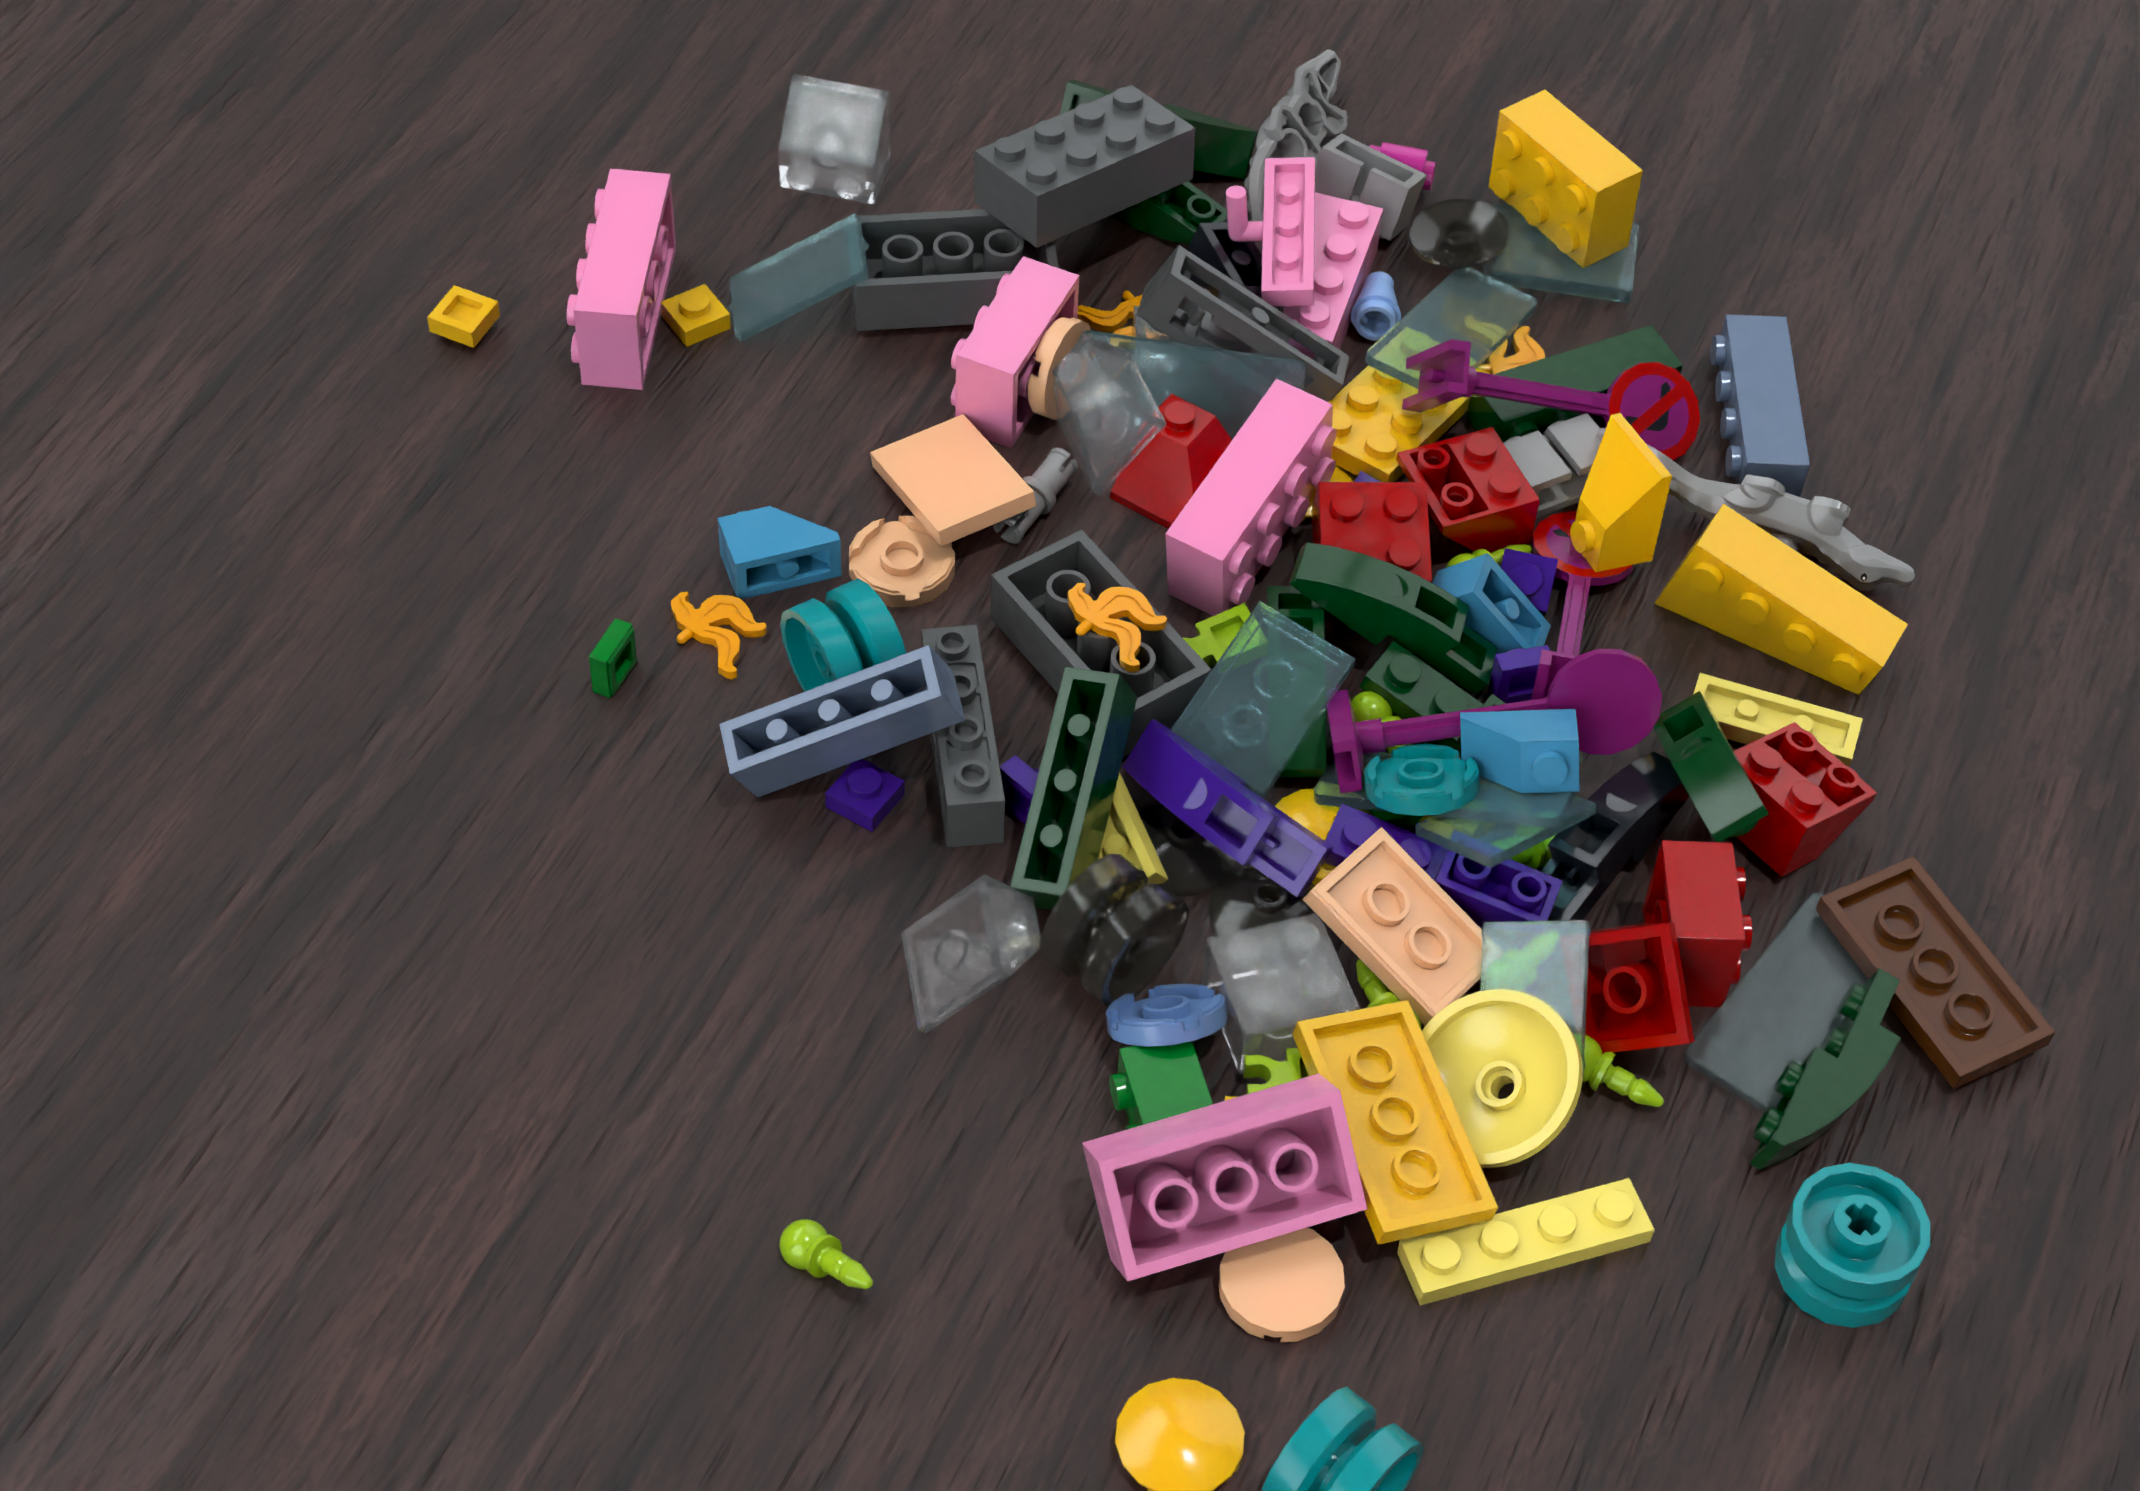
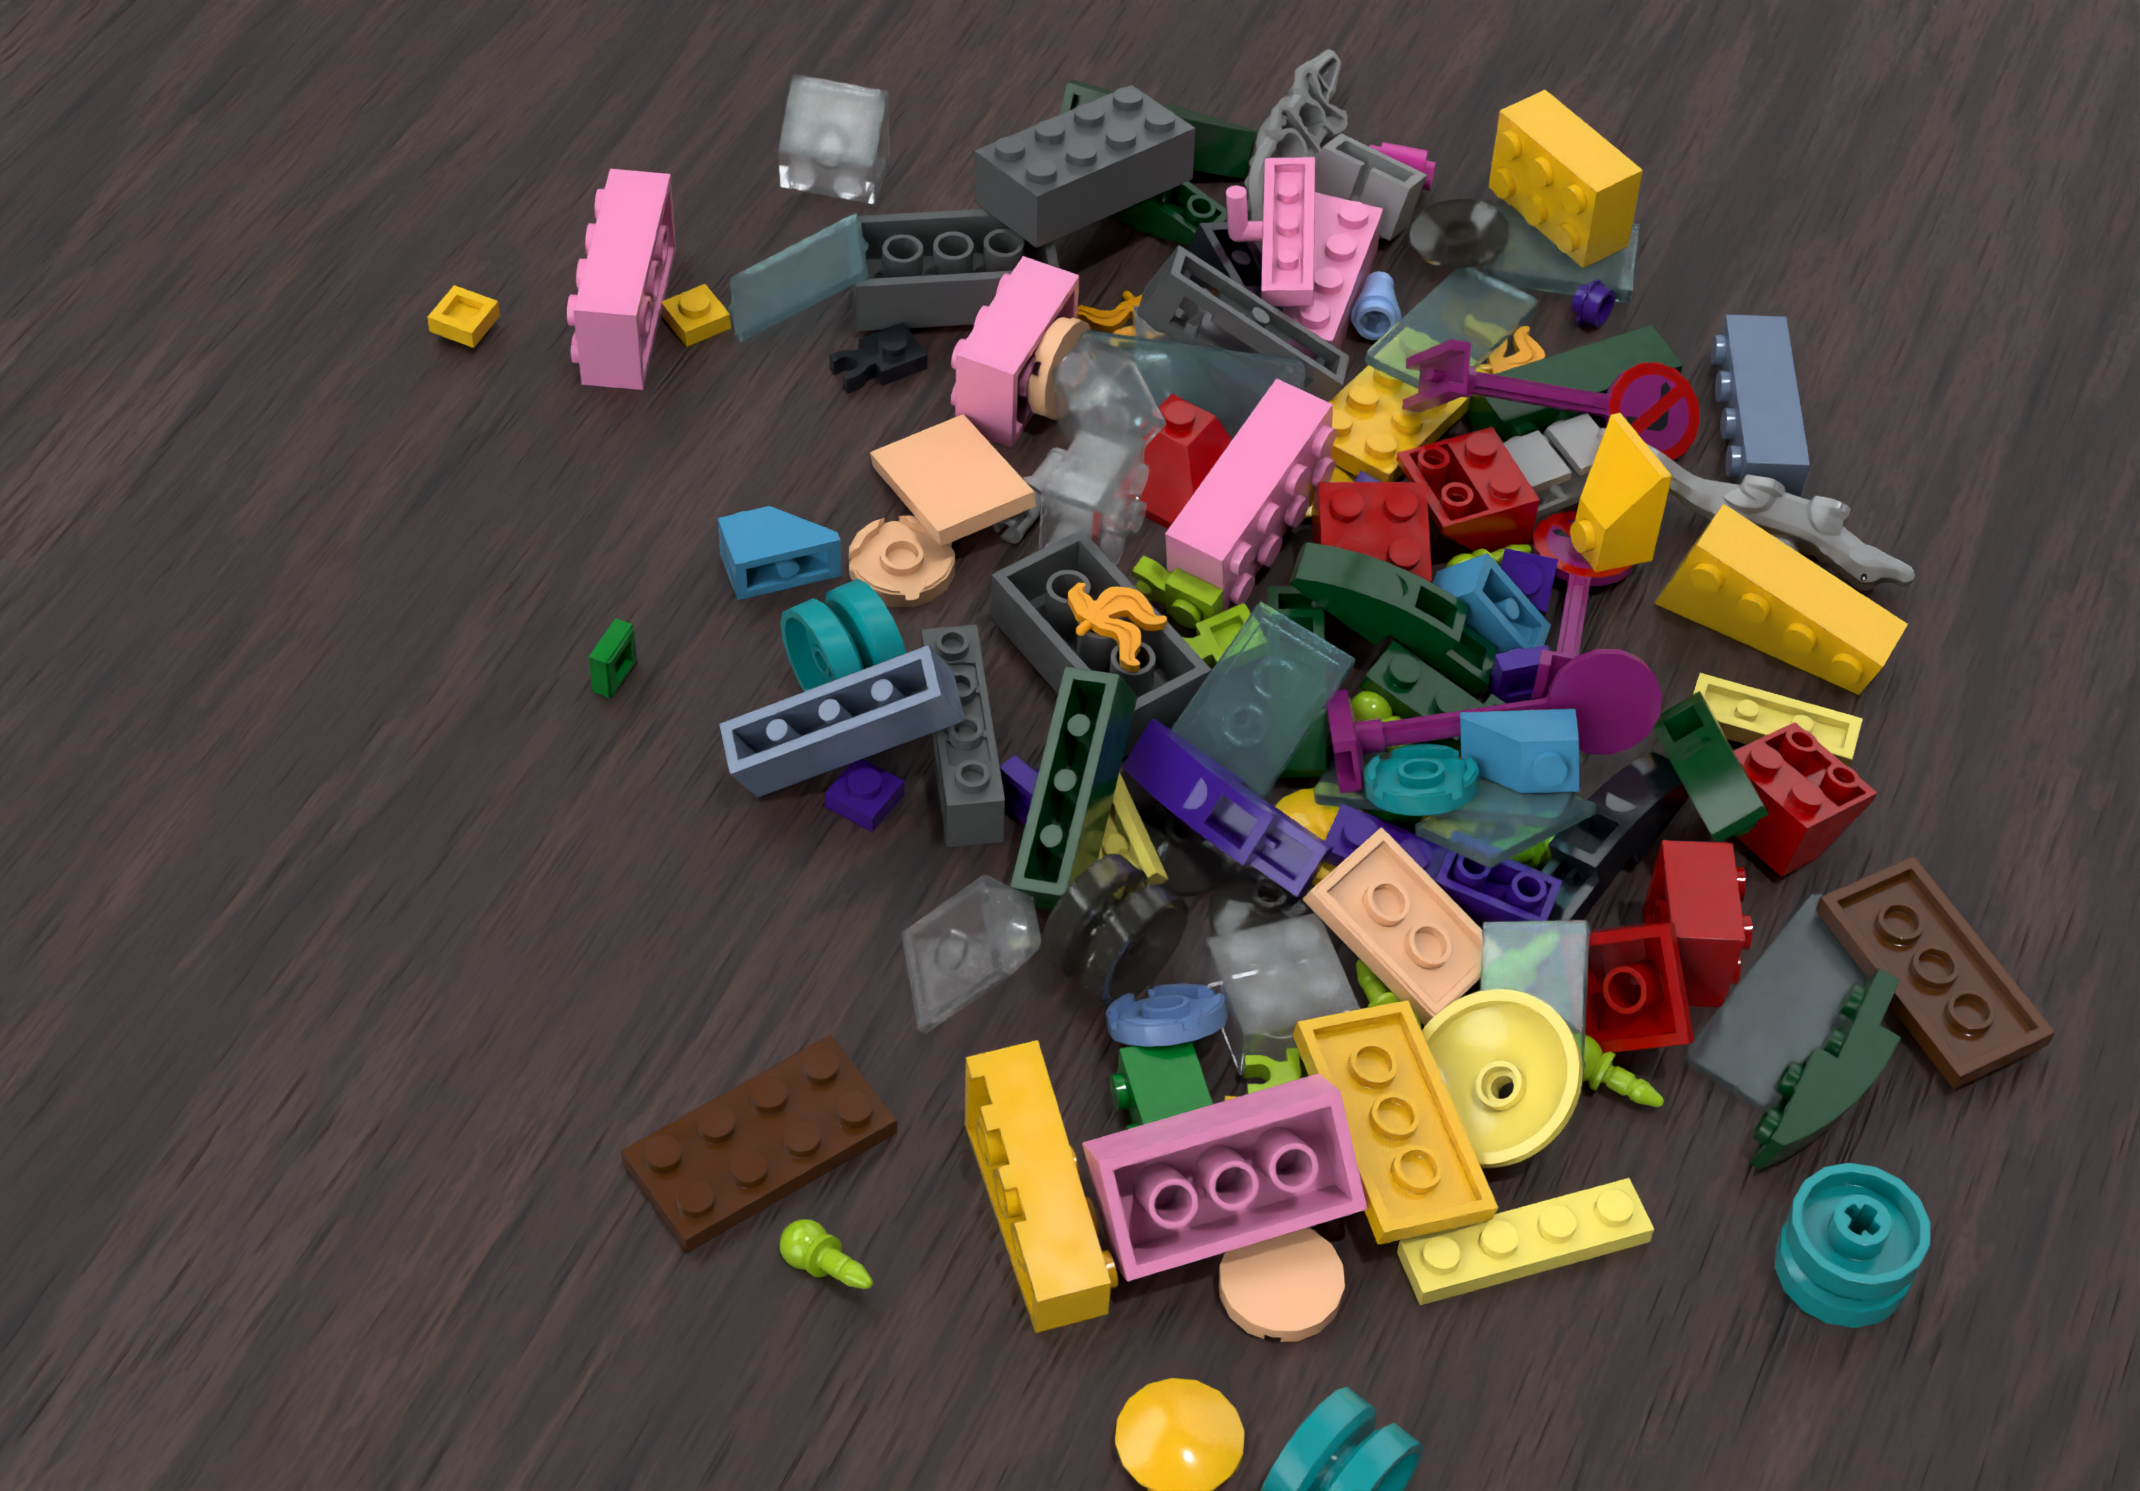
light orange piece [671,592,767,679] -> none
none -> reddish brown plate [621,1034,897,1253]
none -> black plate [829,322,928,394]
none -> yellow wedge [965,1040,1118,1333]
none -> clear brick [1039,420,1150,566]
none -> lime plate [1132,555,1224,629]
none -> dark purple plate [1571,279,1615,328]

